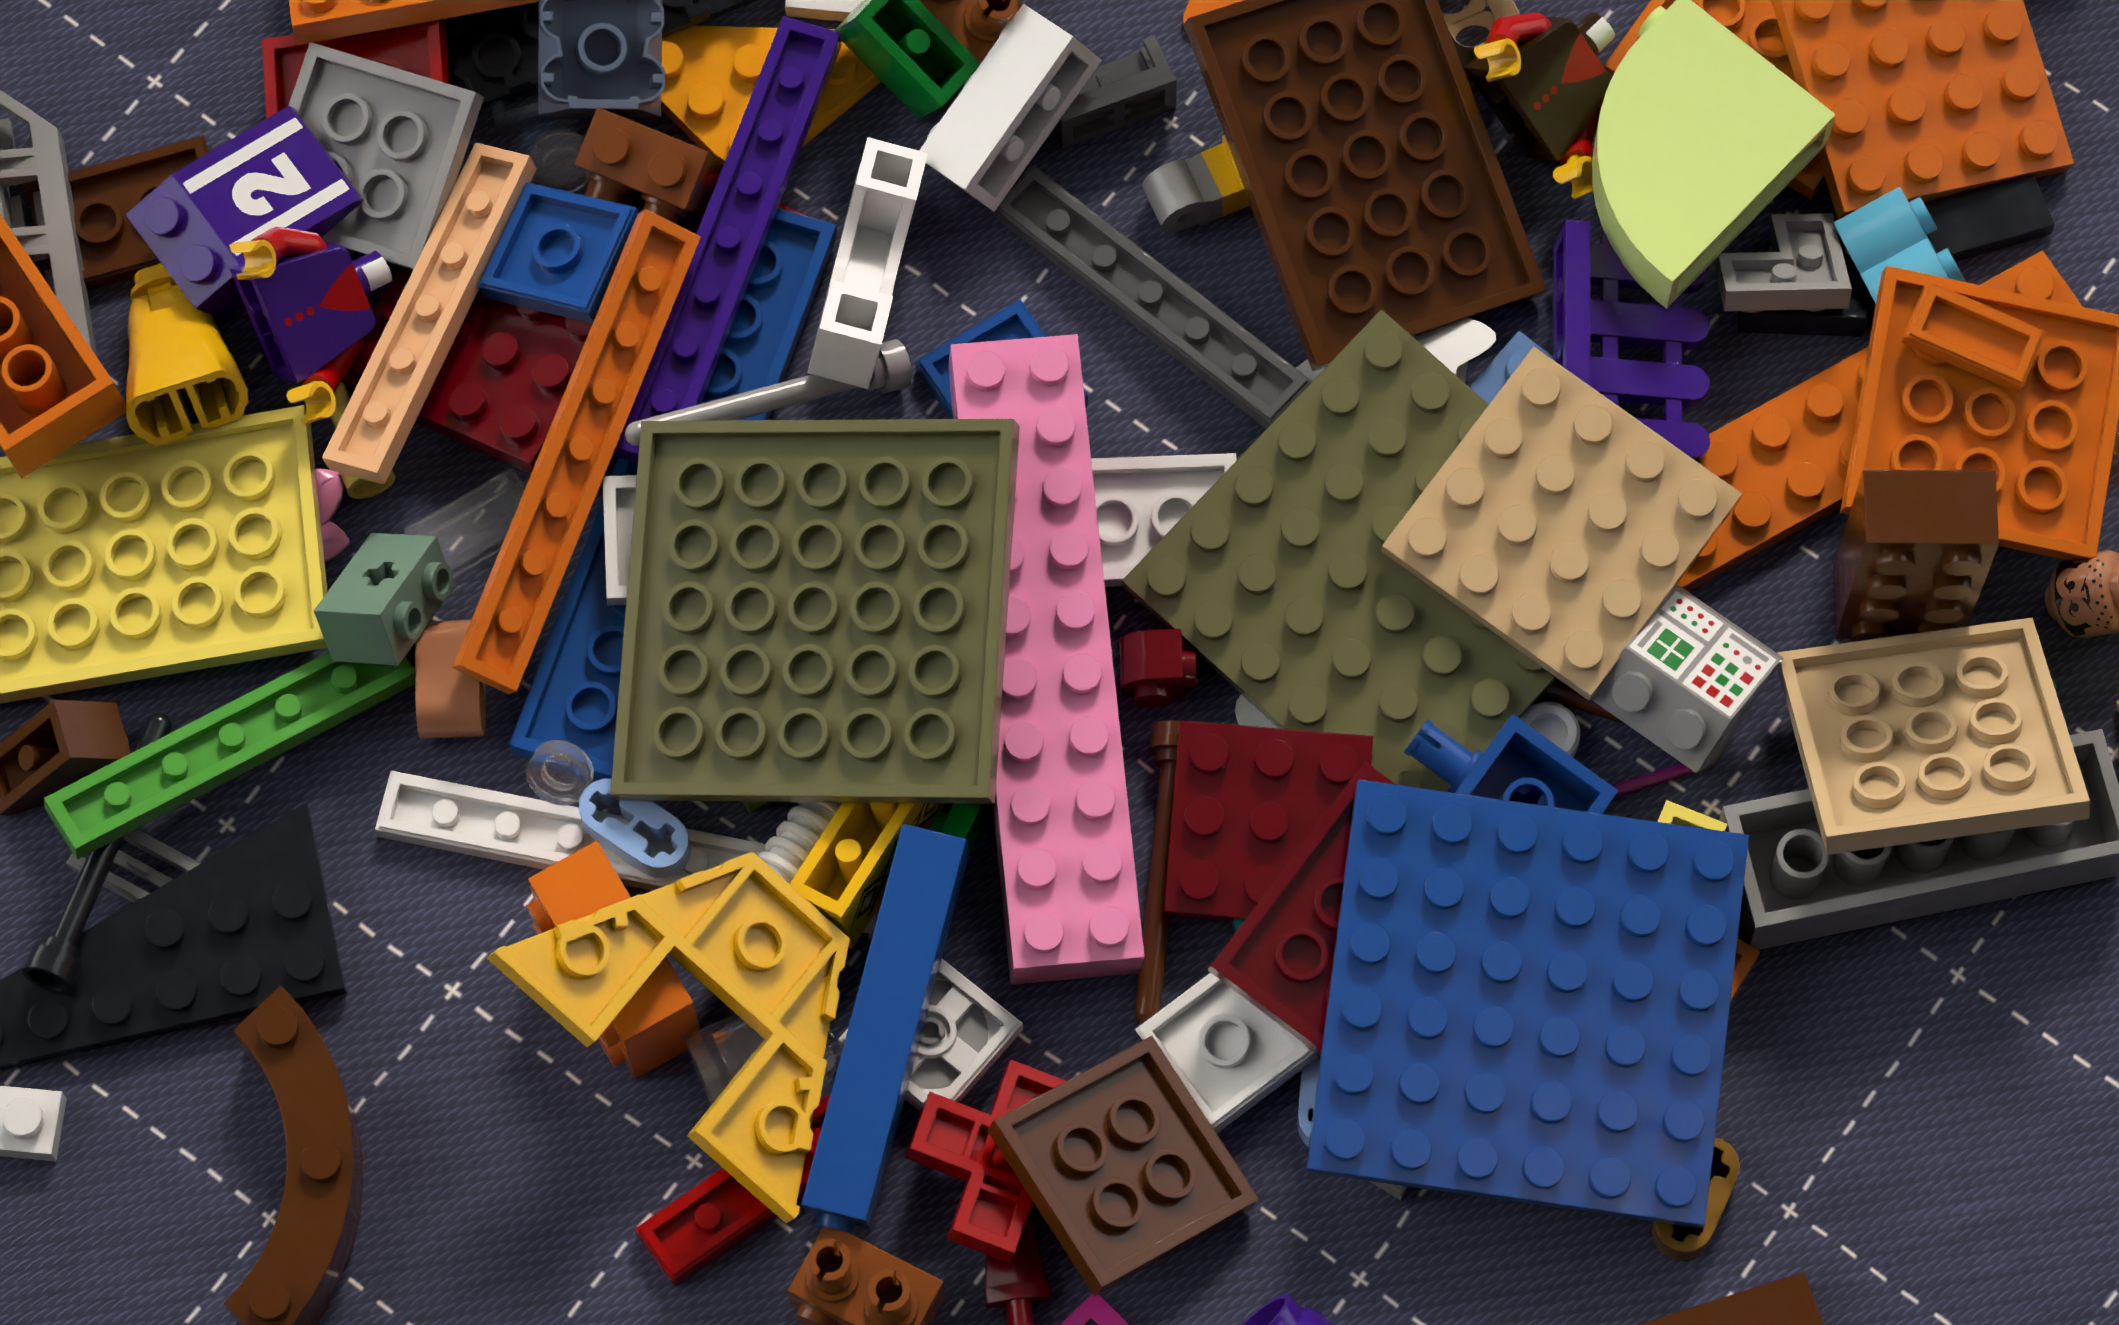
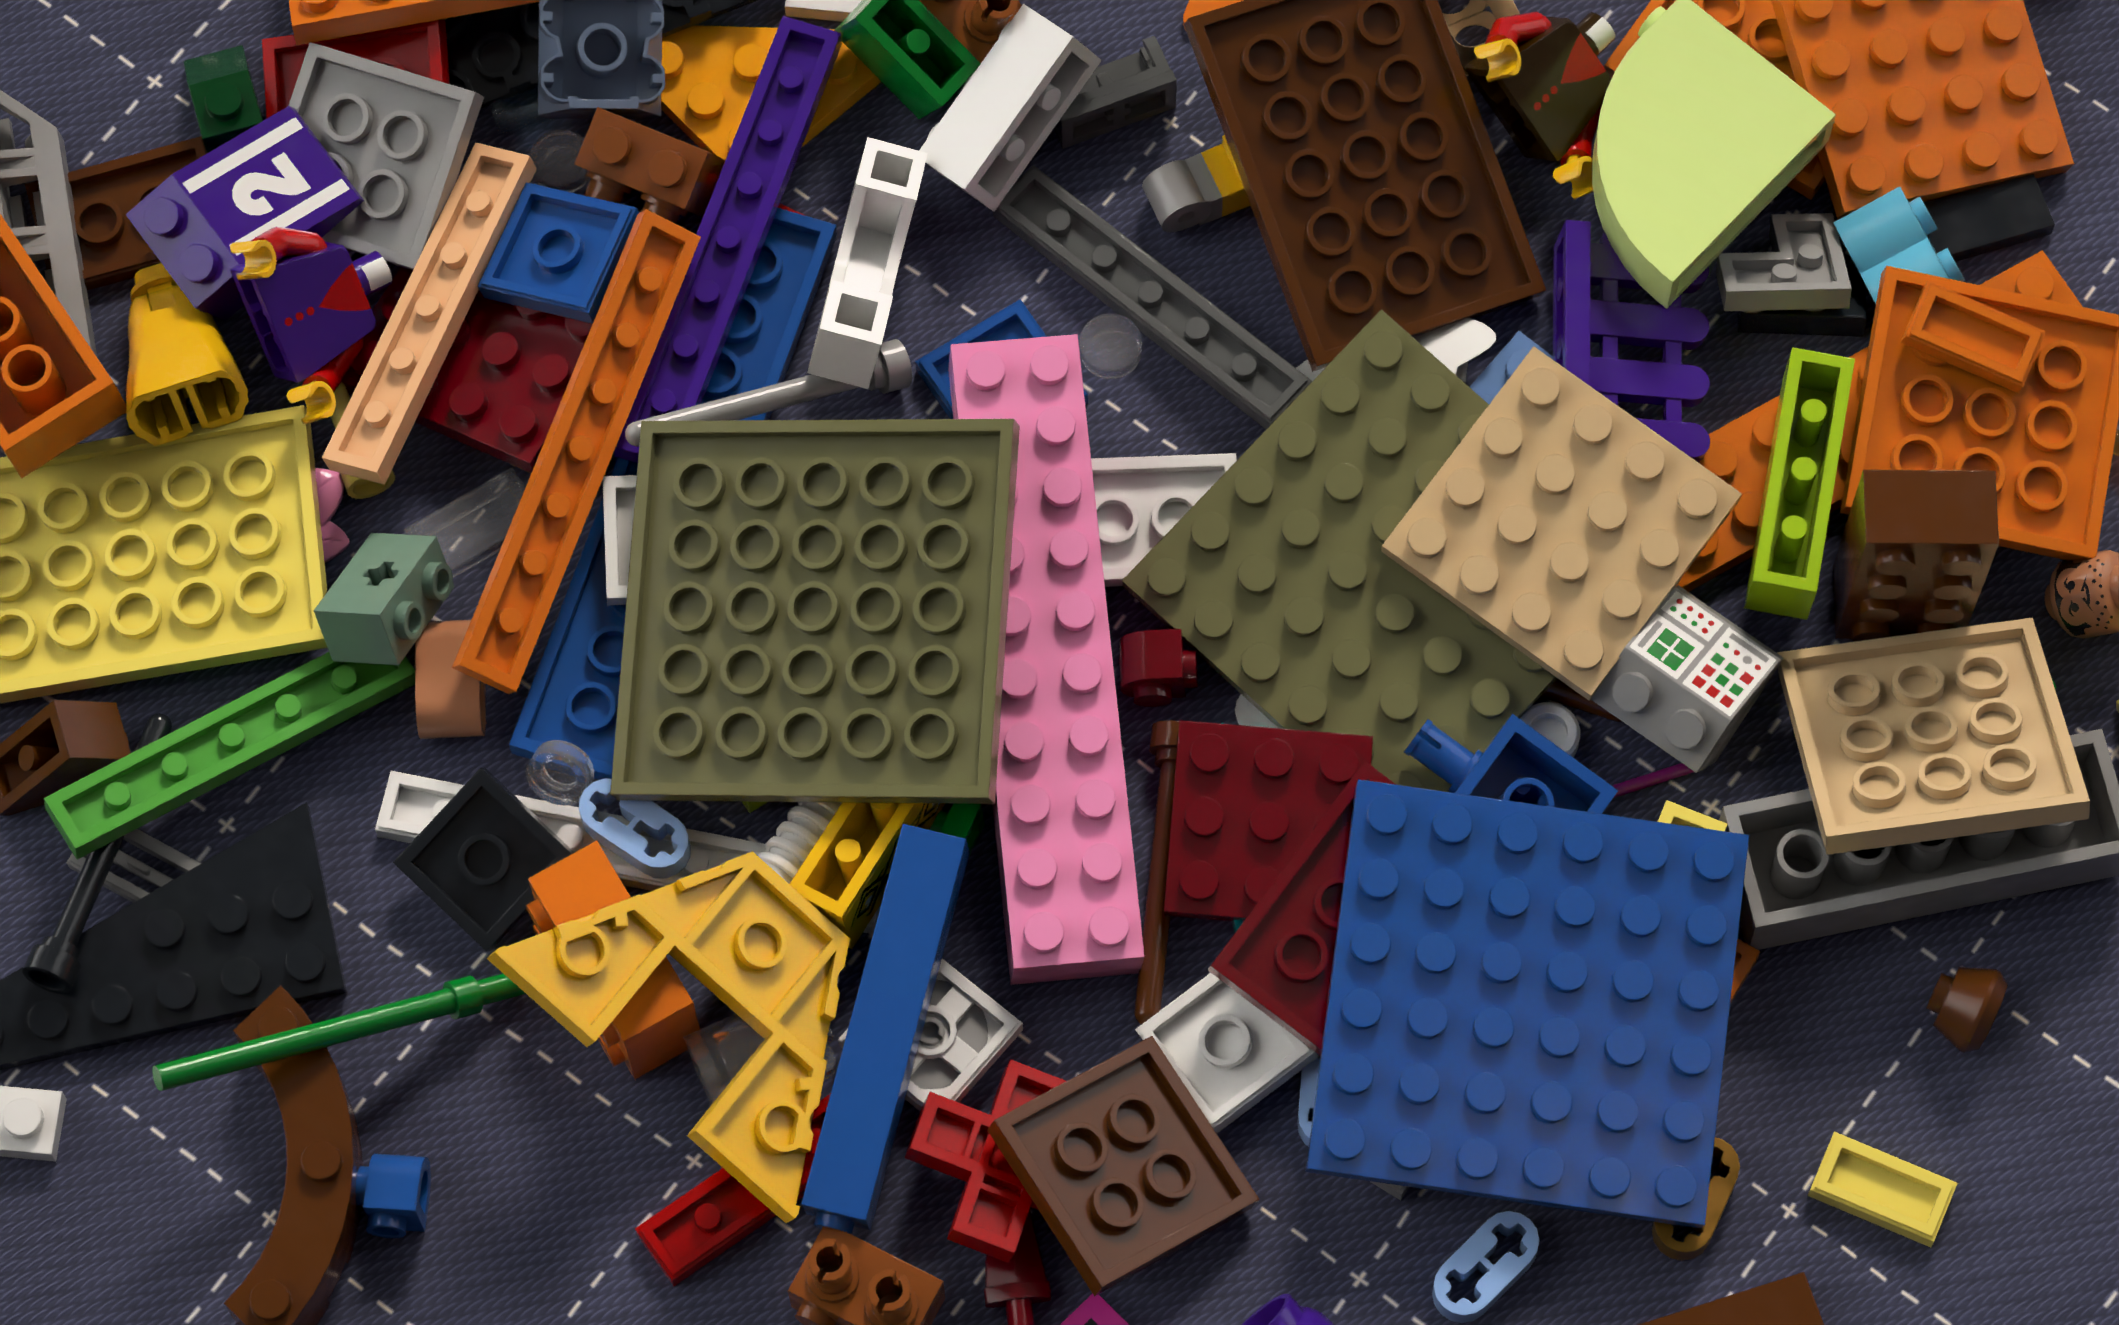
none -> green bar [152,973,526,1091]
none -> dark green slope [184,45,264,153]
none -> blue plate [356,1154,431,1238]
none -> black plate [393,768,575,951]
none -> clear tile [1080,313,1142,379]
none -> light blue beam [1432,1211,1539,1323]
none -> lime brick [1744,347,1855,620]
none -> light yellow tile [1808,1131,1958,1248]
none -> reddish brown cone [1926,967,2008,1053]

